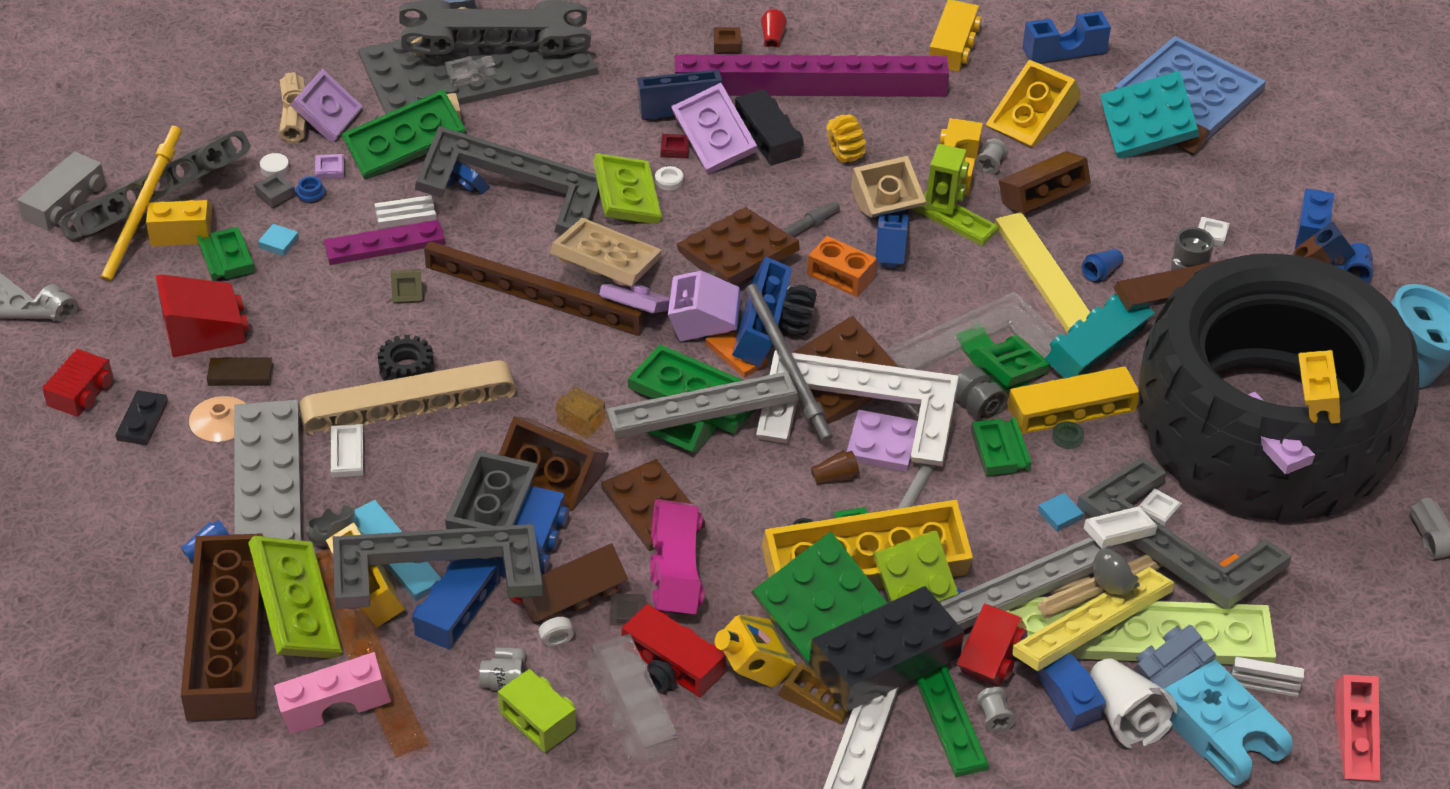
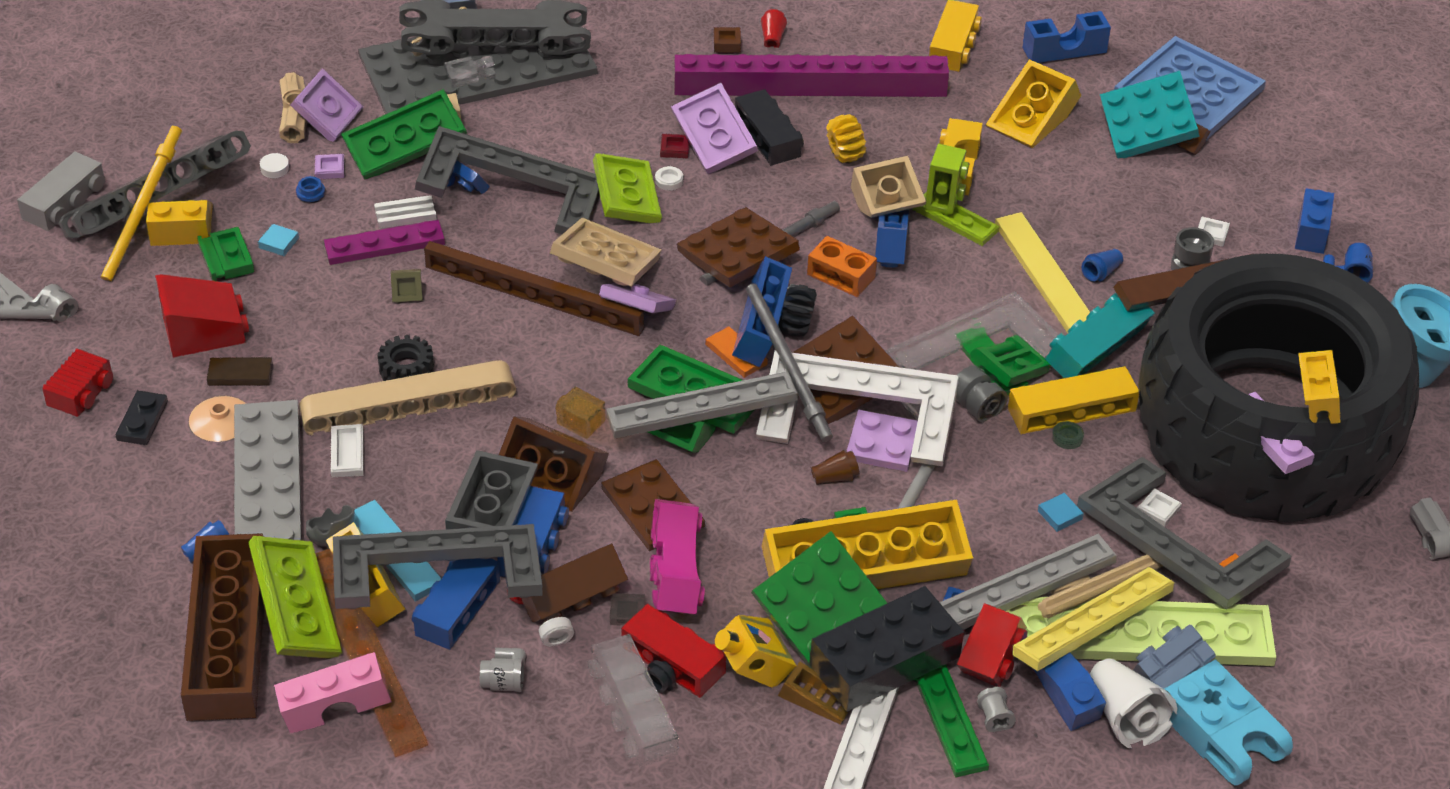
flat silver plate [254,172,296,207] -> none
lime brick [498,669,576,753] -> none
dark blue brick [637,69,723,120] -> none
lavender slope [668,271,741,341] -> none
lime plate [872,531,958,602] -> none
green plate [971,417,1032,476] -> none
light grey bush [975,138,1008,174] -> none
reddish brown brick [999,151,1091,213] -> none
white tile [1083,506,1157,548] -> none
dark grey hair [1093,546,1140,595] -> none
white tile [1231,657,1304,697] -> none
dark blue leg [1293,222,1355,263] -> none
coral slope [1335,675,1380,781] -> none

